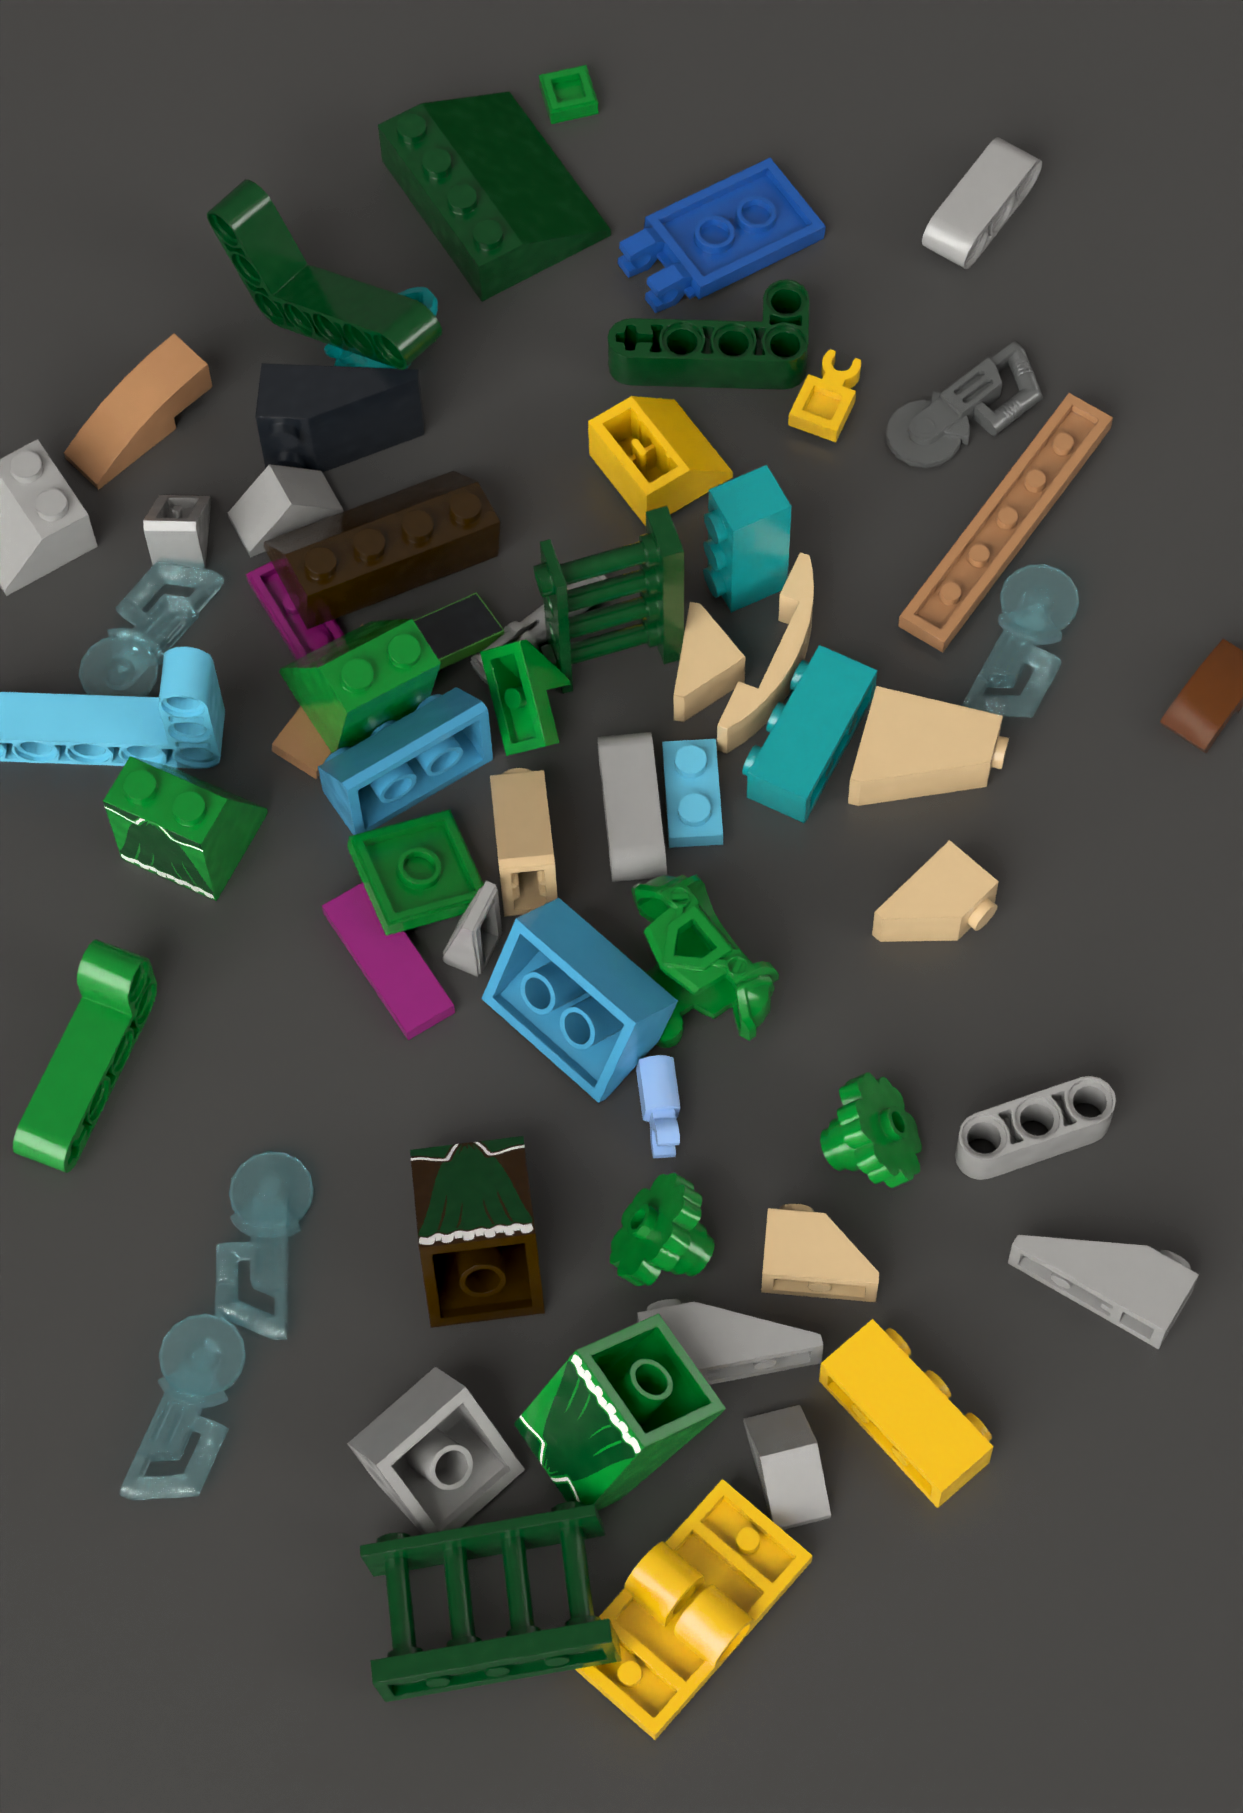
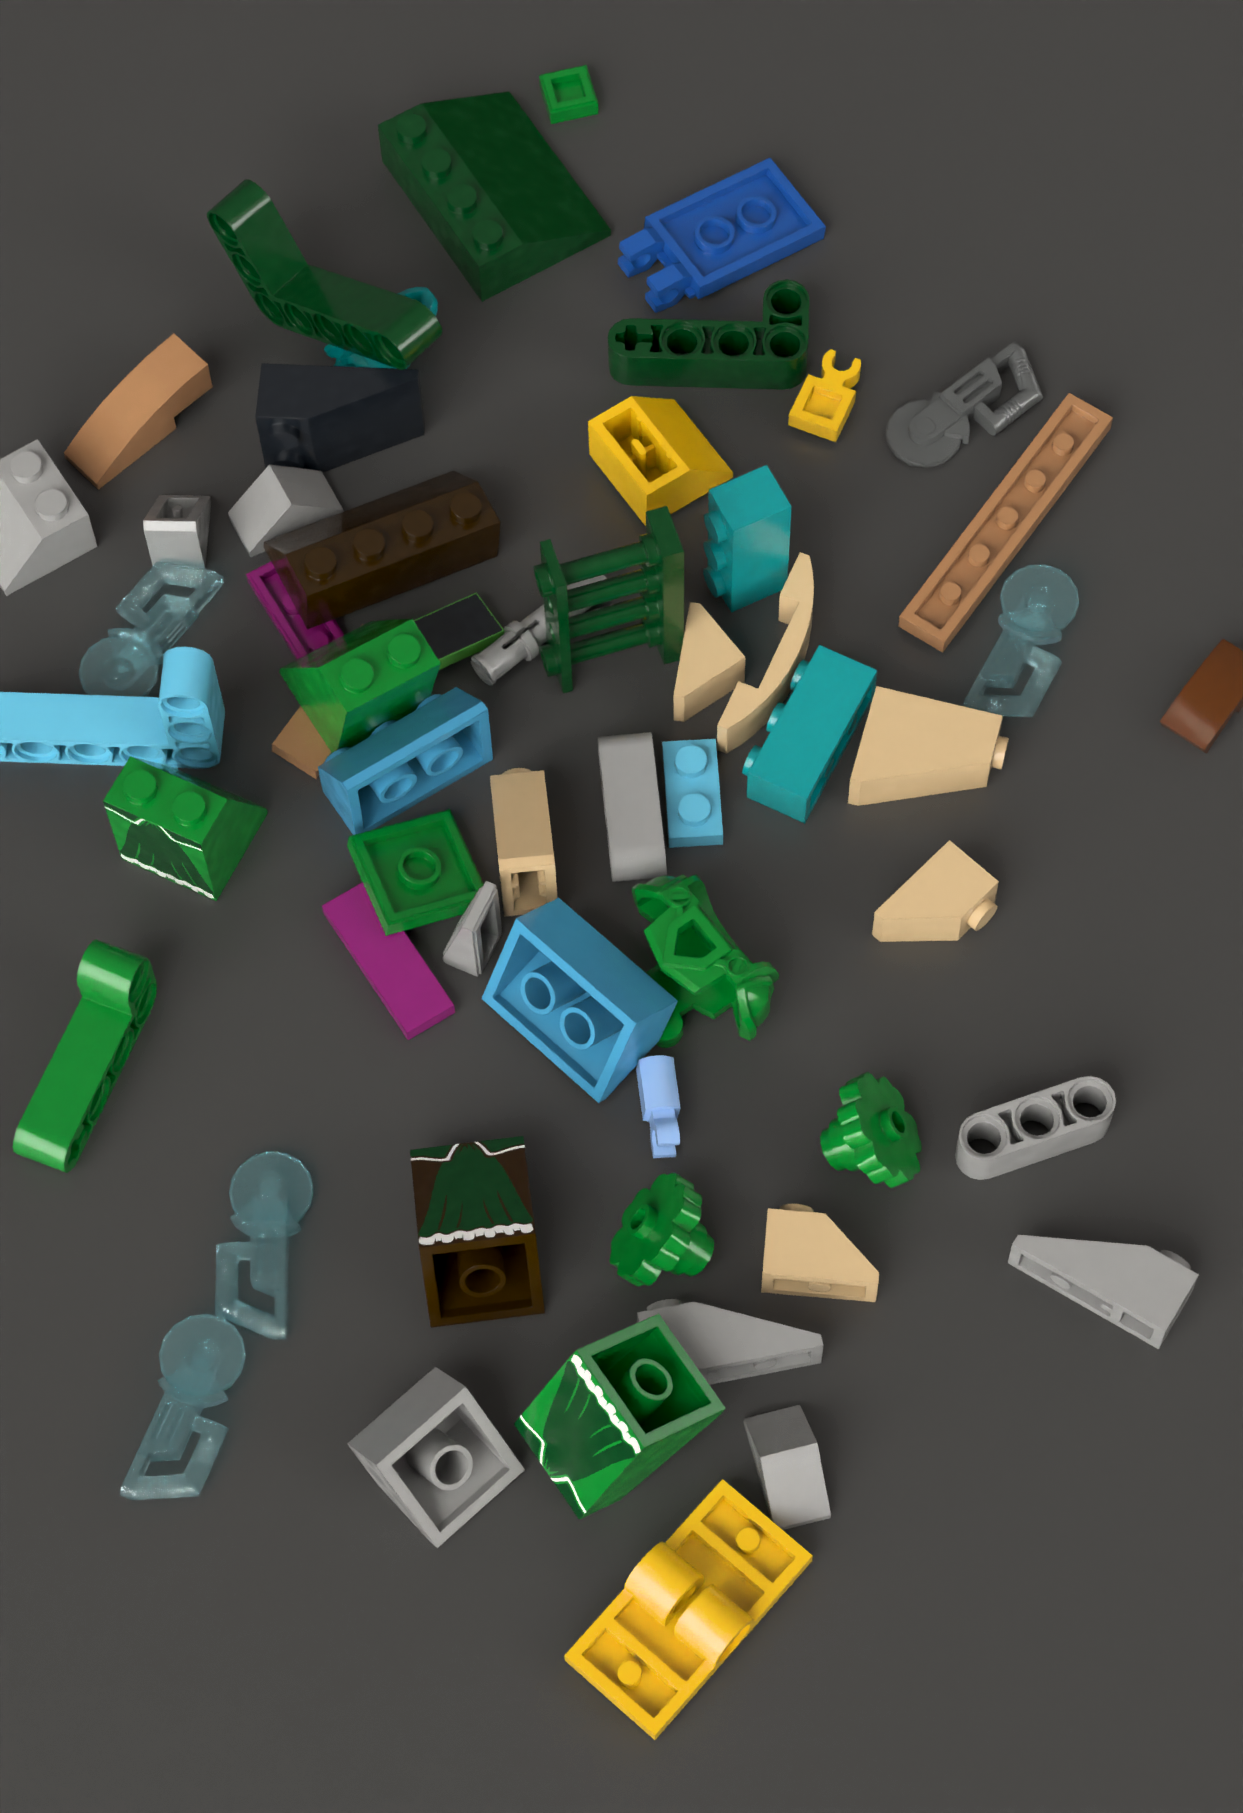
dark green fence [360,1501,622,1702] -> none
green slope [480,639,571,756] -> none
yellow brick [819,1319,994,1508] -> none
light grey beam [922,137,1042,270] -> none

